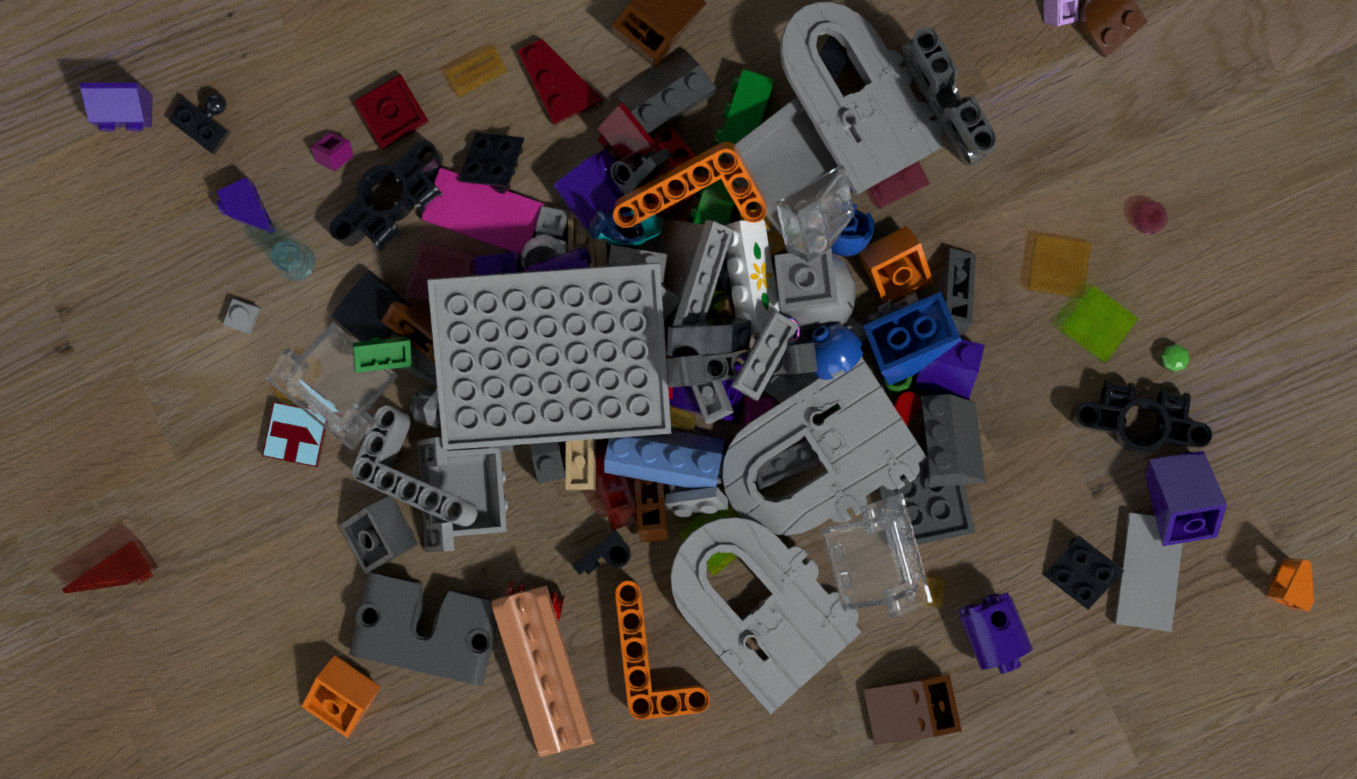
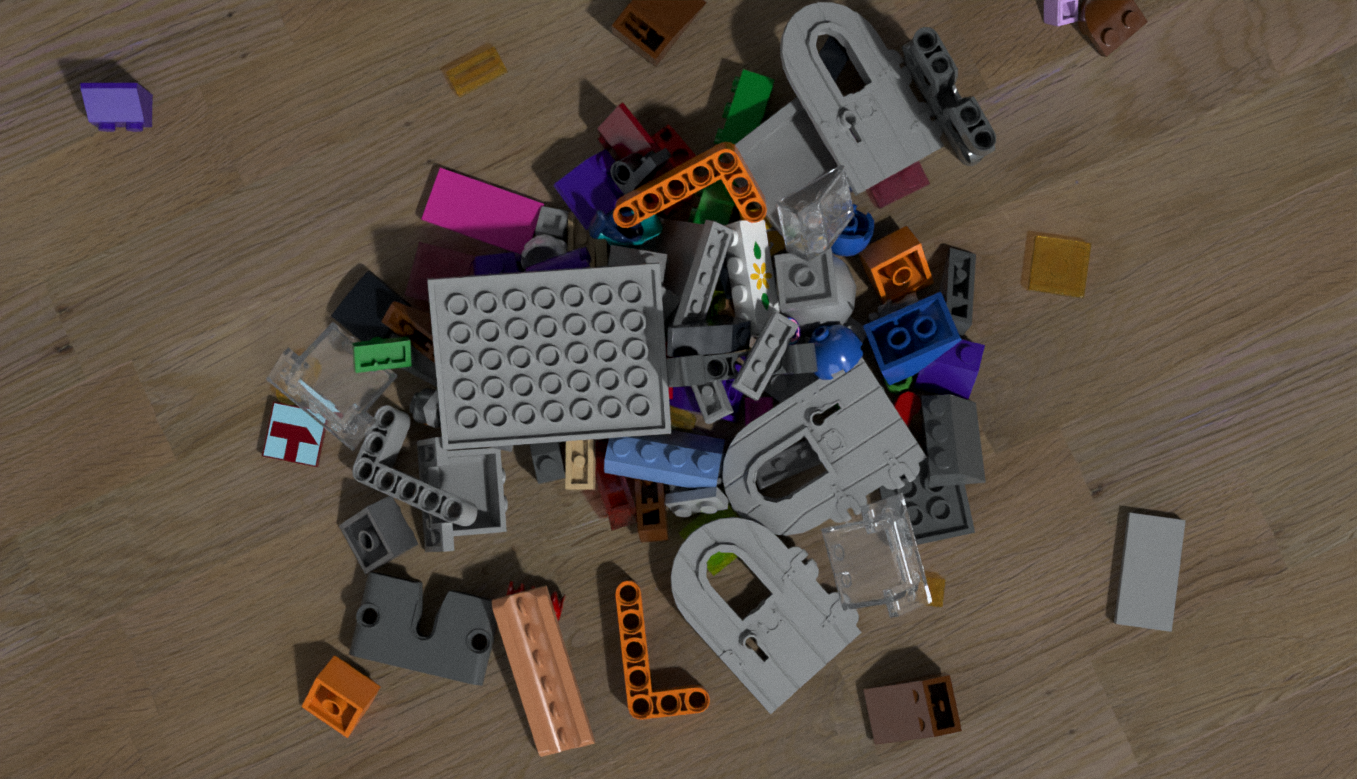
clear red slope [62,540,159,594] -> none
black plate [168,93,231,154] -> none
dark purple slope [216,177,276,233] -> none
light grey plate [223,299,261,335] -> none
clear light blue plant [271,241,315,281] -> none
magenta slope [311,131,353,171] -> none
black piece [329,140,443,251] -> none
dark red tile [353,74,430,150] -> none
black hinge [459,133,525,194] -> none
dark red wing [517,39,603,126] -> none
black plate [572,530,631,575] -> none
dark grey slope [616,49,716,137] -> none
dark purple cylinder [958,592,1033,674] -> none
black hinge [1044,536,1124,610] -> none
clear neon green plate [1059,286,1139,364] -> none
black piece [1070,378,1212,452] -> none
clear pink plate [1133,200,1168,235] -> none
dark purple slope [1145,451,1227,546] -> none
bright green tile [1160,344,1190,372] -> none
orange tile [1266,558,1314,612] -> none

